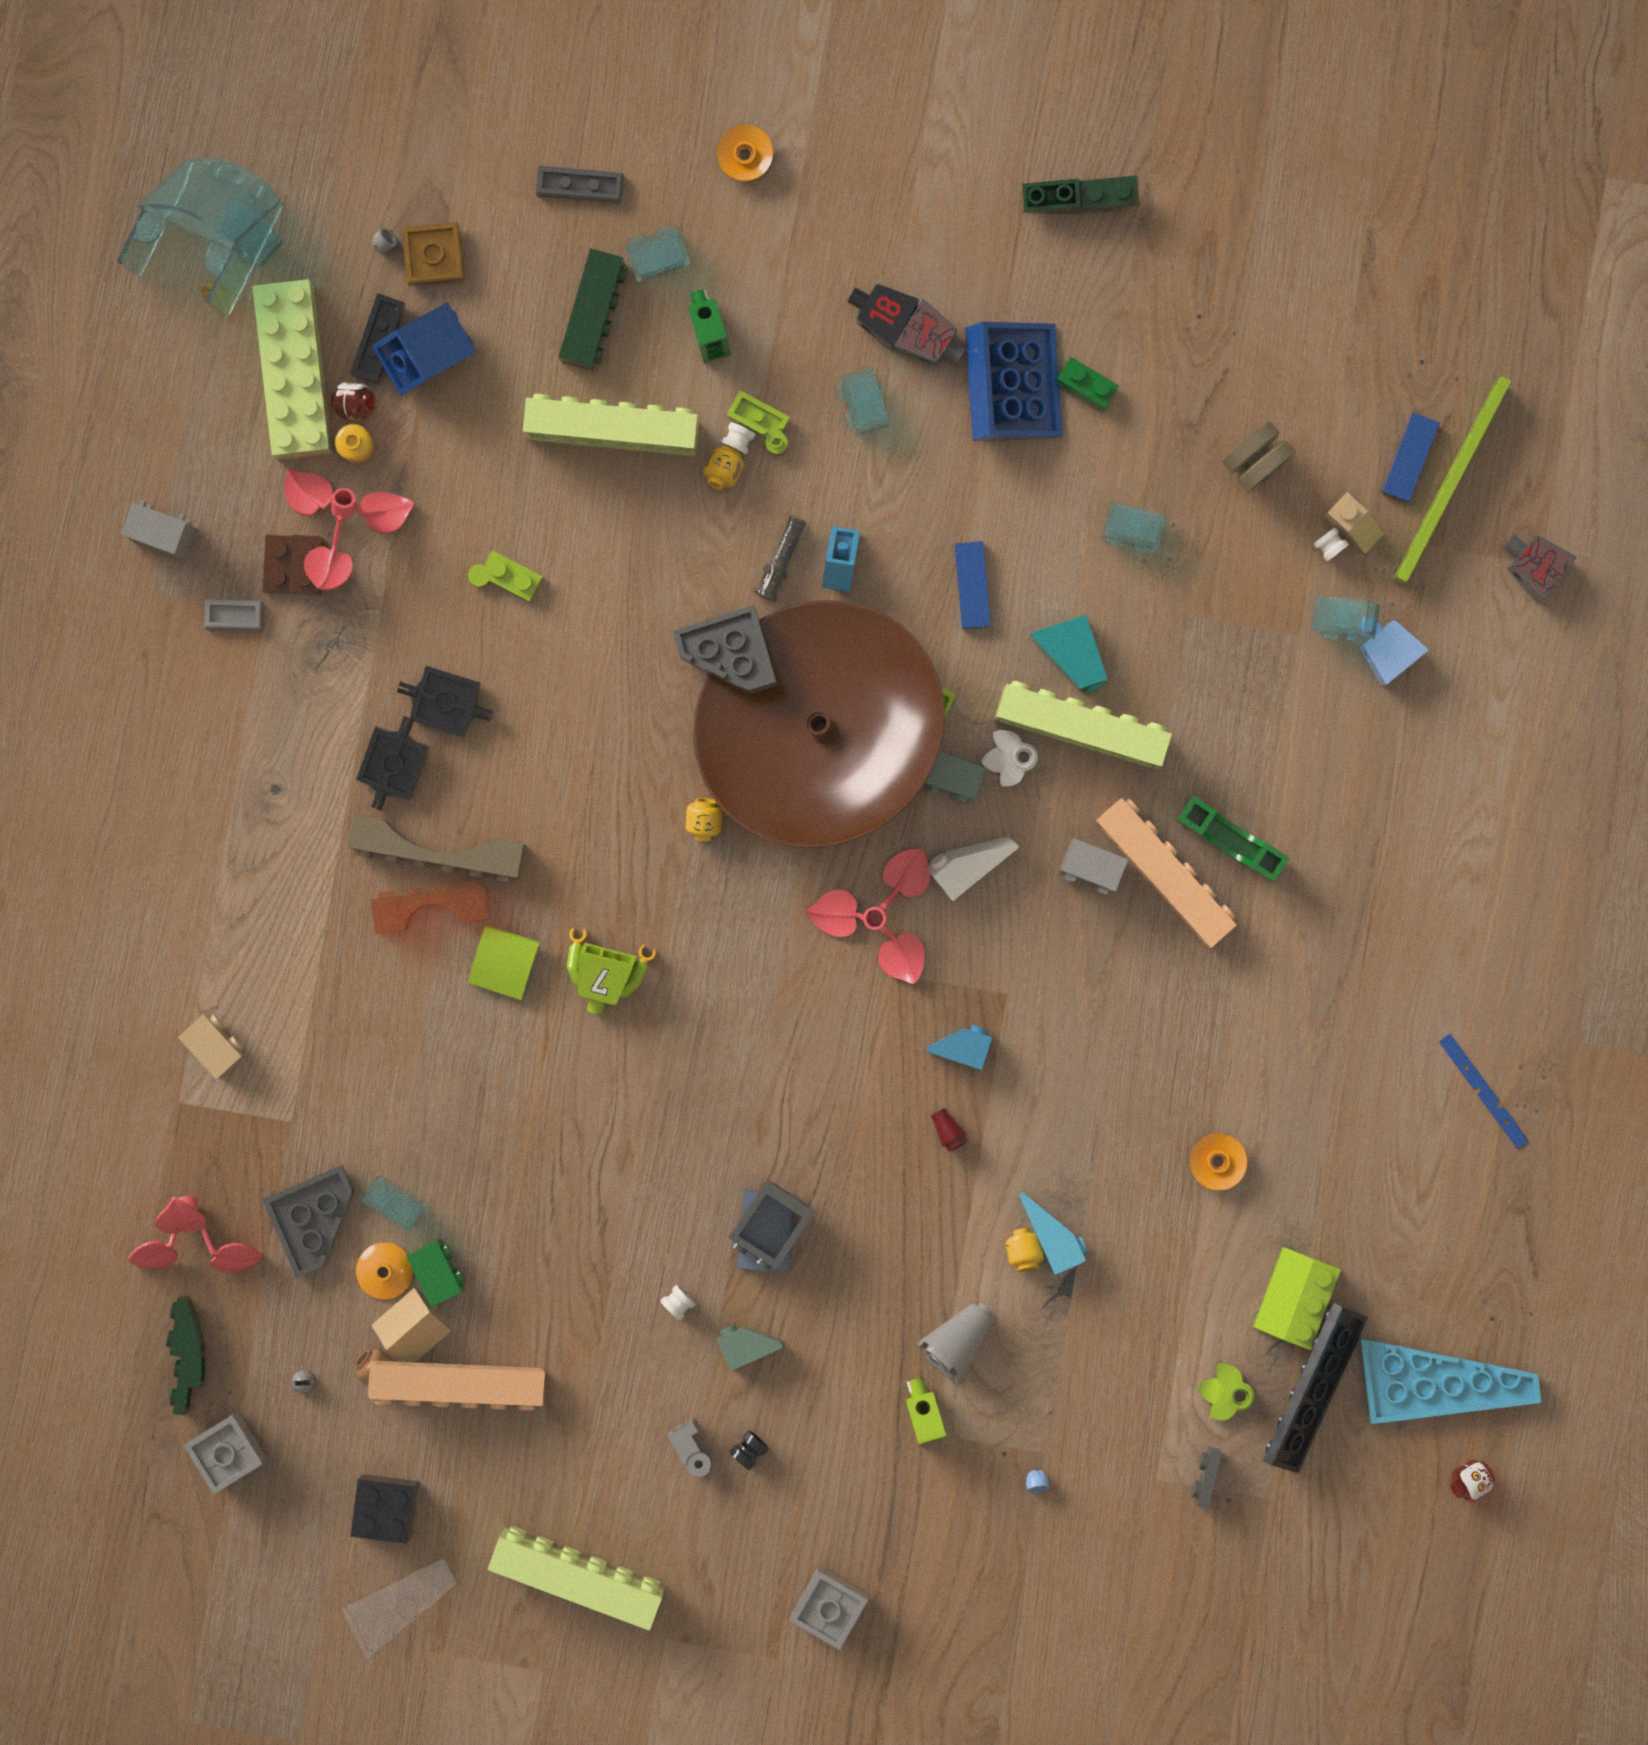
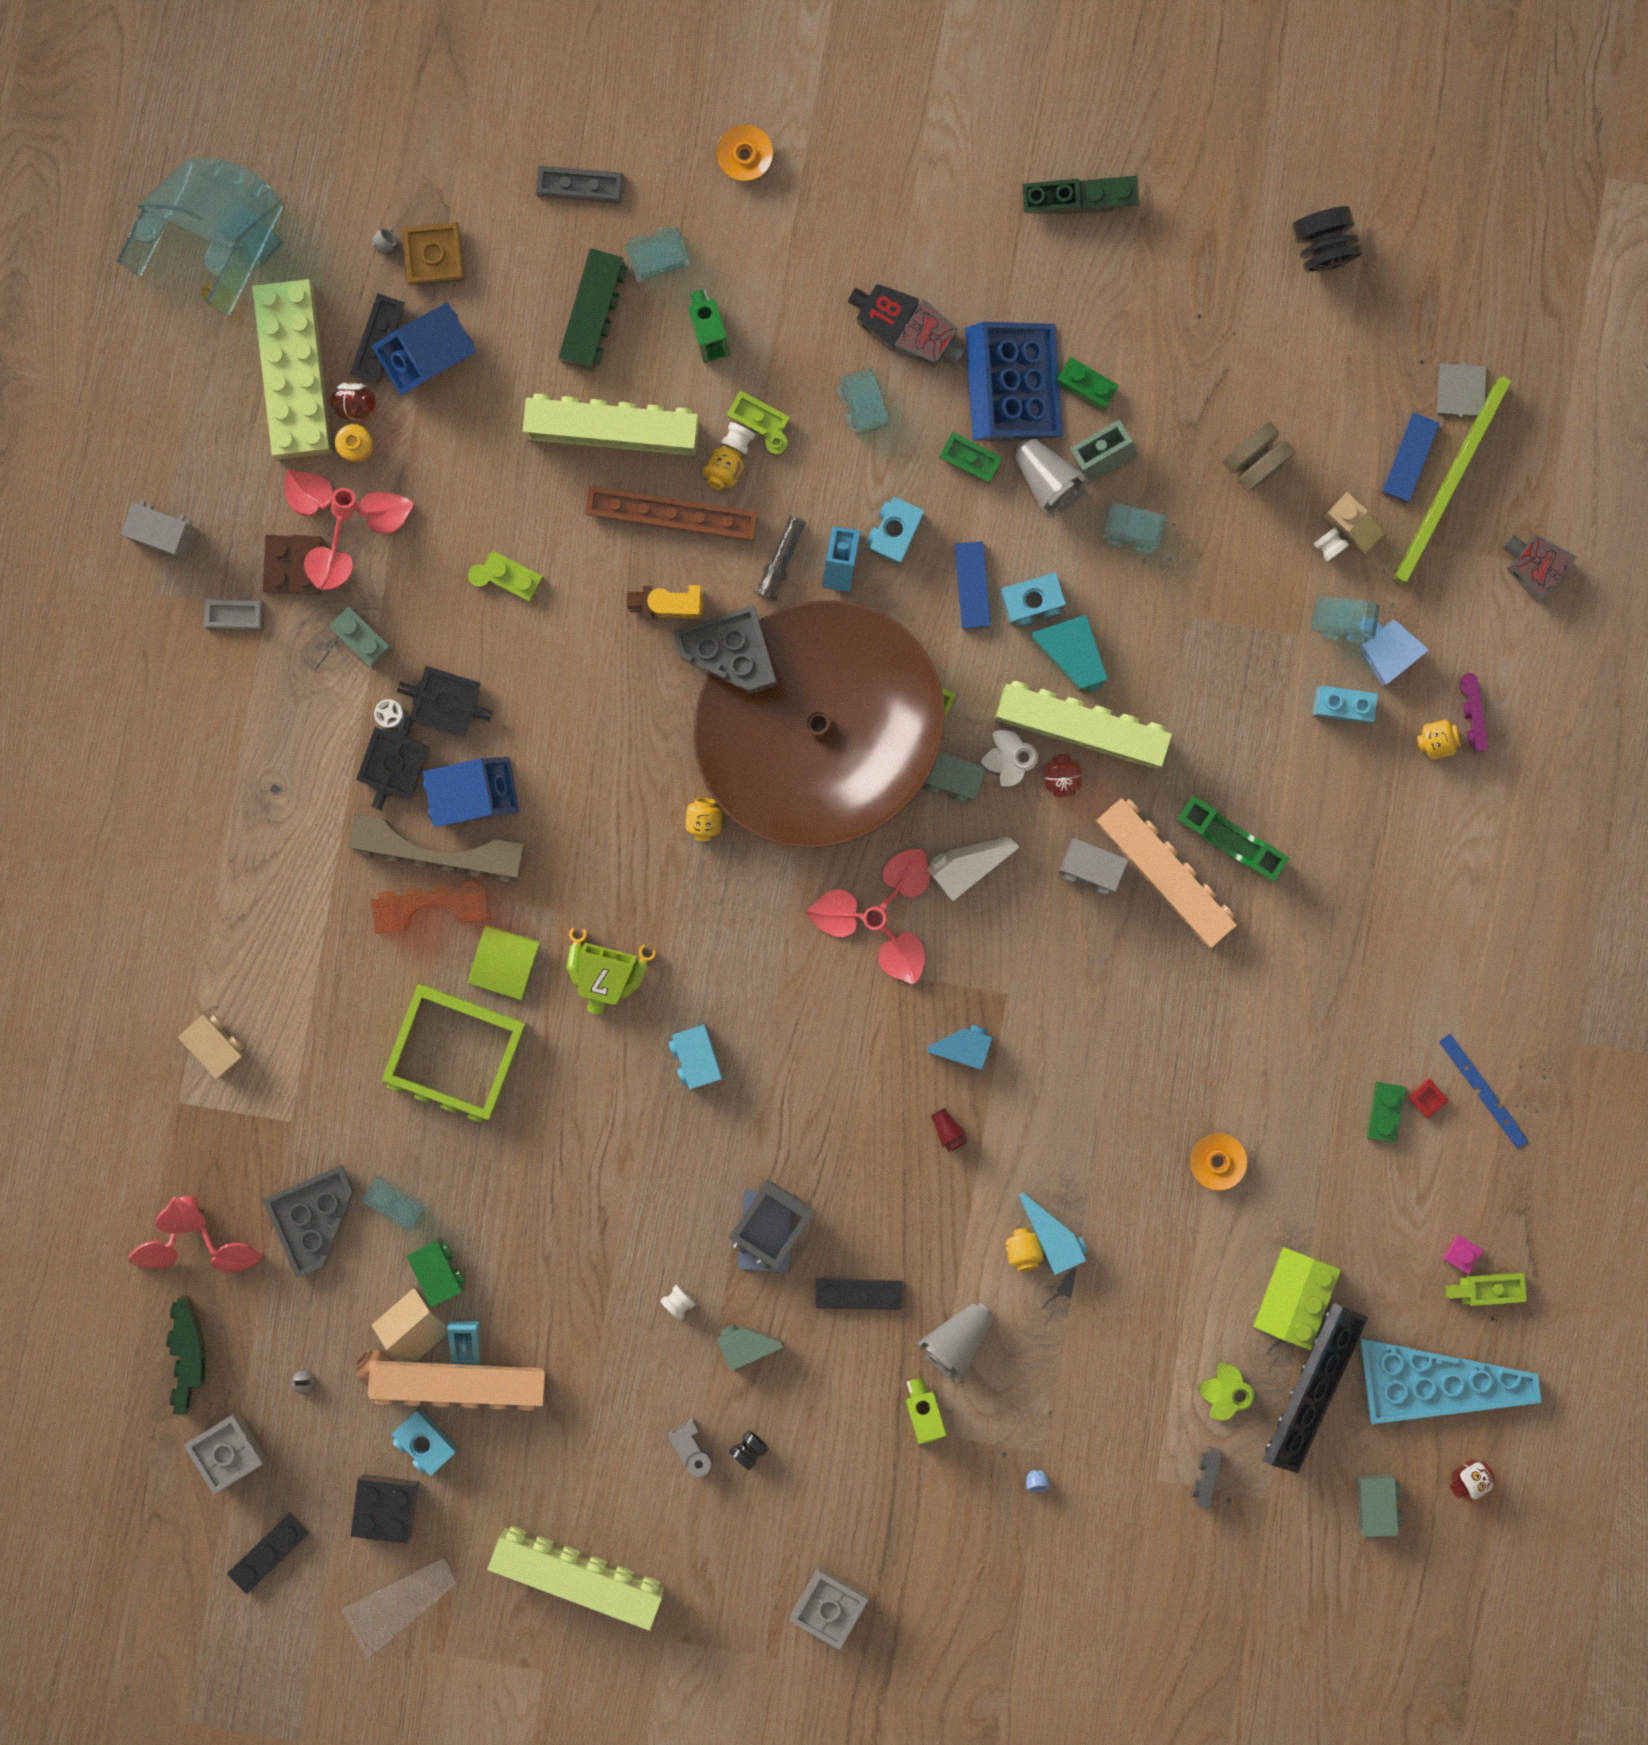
light orange dish [356,1242,413,1300] -> none
none -> black plate [227,1513,310,1594]
none -> sand green brick [328,606,393,669]
none -> white wheel [374,699,405,729]
none -> lime window [382,983,527,1123]
none -> medium azure brick [391,1407,458,1476]
none -> blue slope [423,757,520,827]
none -> medium azure slope [447,1321,481,1365]
none -> dark orange plate [585,486,758,541]
none -> yellow hips [627,585,704,620]
none -> medium azure brick [669,1024,722,1089]
none -> black plate [816,1279,902,1310]
none -> medium azure brick [867,496,924,565]
none -> green plate [939,432,1003,484]
none -> medium azure brick [1000,572,1066,627]
none -> light grey cone [1015,439,1091,518]
none -> clear red head [1044,754,1082,797]
none -> sand green brick [1070,420,1138,482]
none -> black wheel [1292,206,1363,272]
none -> medium azure brick [1313,685,1378,724]
none -> sand green brick [1356,1474,1402,1537]
none -> green plate [1366,1081,1406,1143]
none -> red tile [1408,1079,1449,1119]
none -> yellow head [1417,720,1461,760]
none -> light grey piece [1437,362,1487,418]
none -> dark pink plate [1443,1234,1484,1274]
none -> lime hinge [1445,1272,1527,1306]
none -> magenta hinge [1459,672,1488,753]

